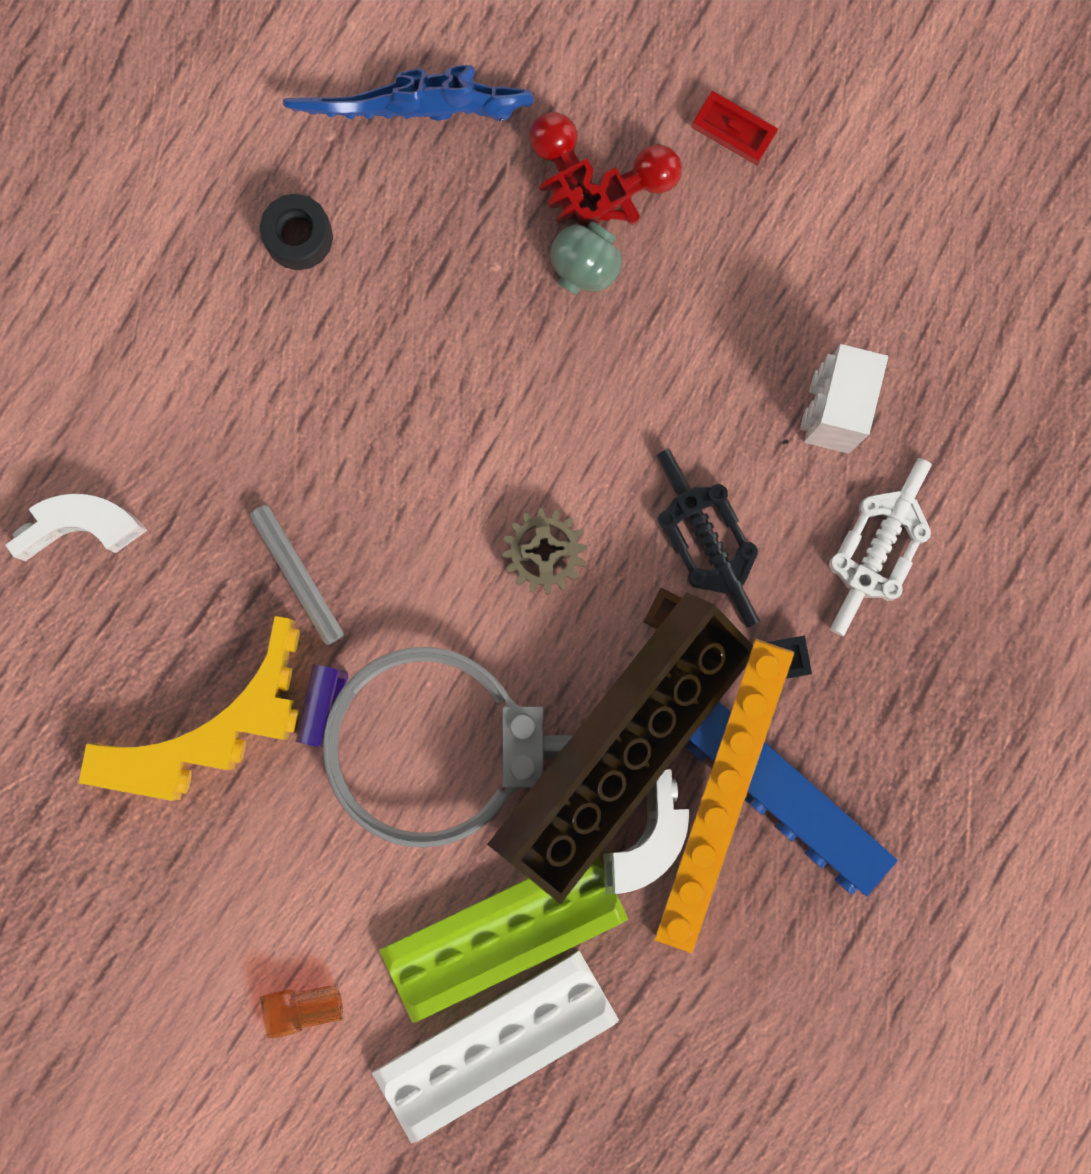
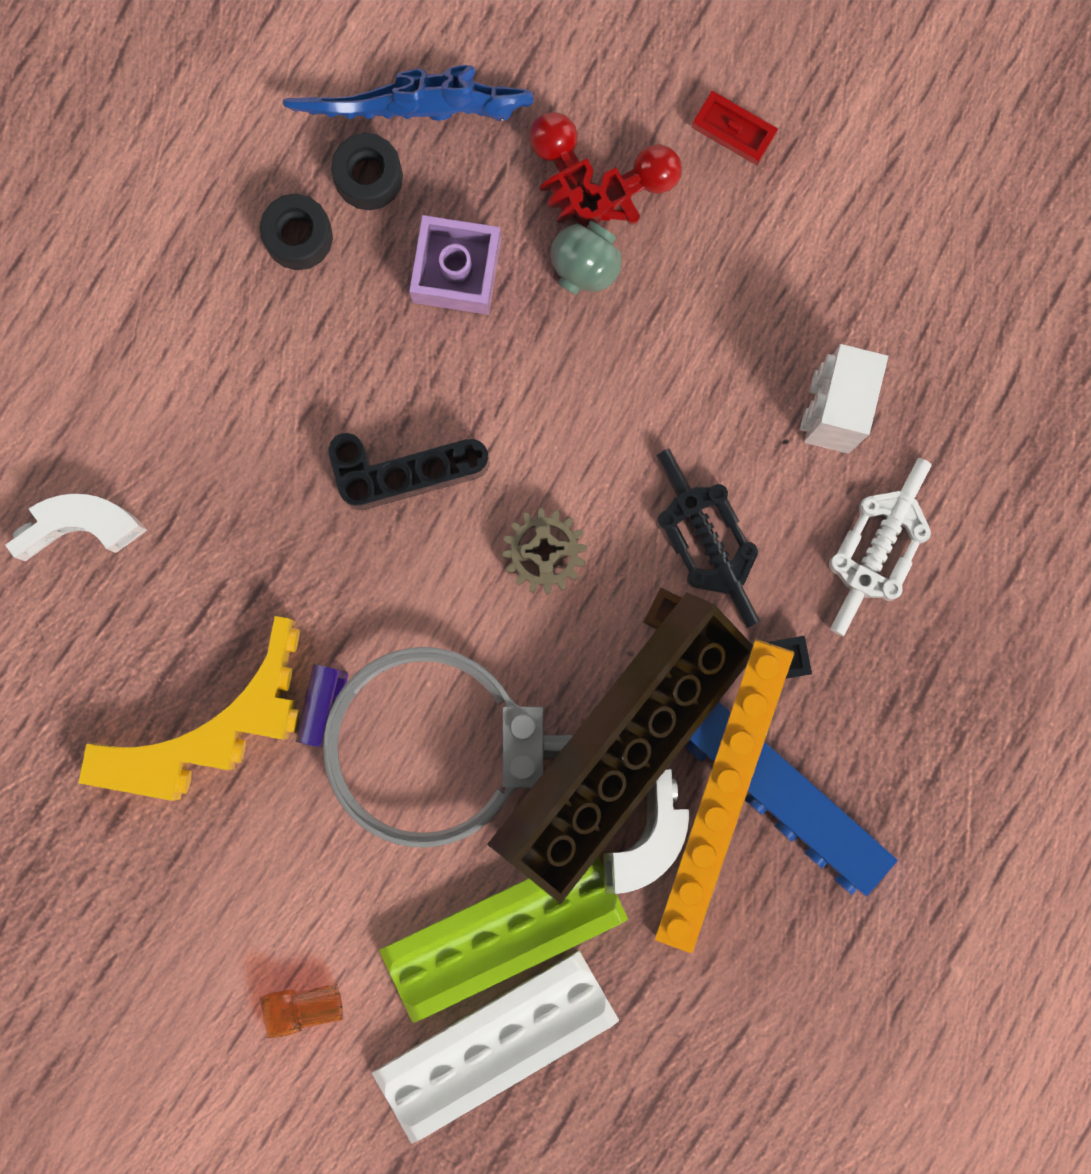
light grey axle [250,505,344,645] -> none
none -> black beam [328,433,490,510]
none -> black tyre [331,133,403,210]
none -> lavender brick [409,215,501,315]

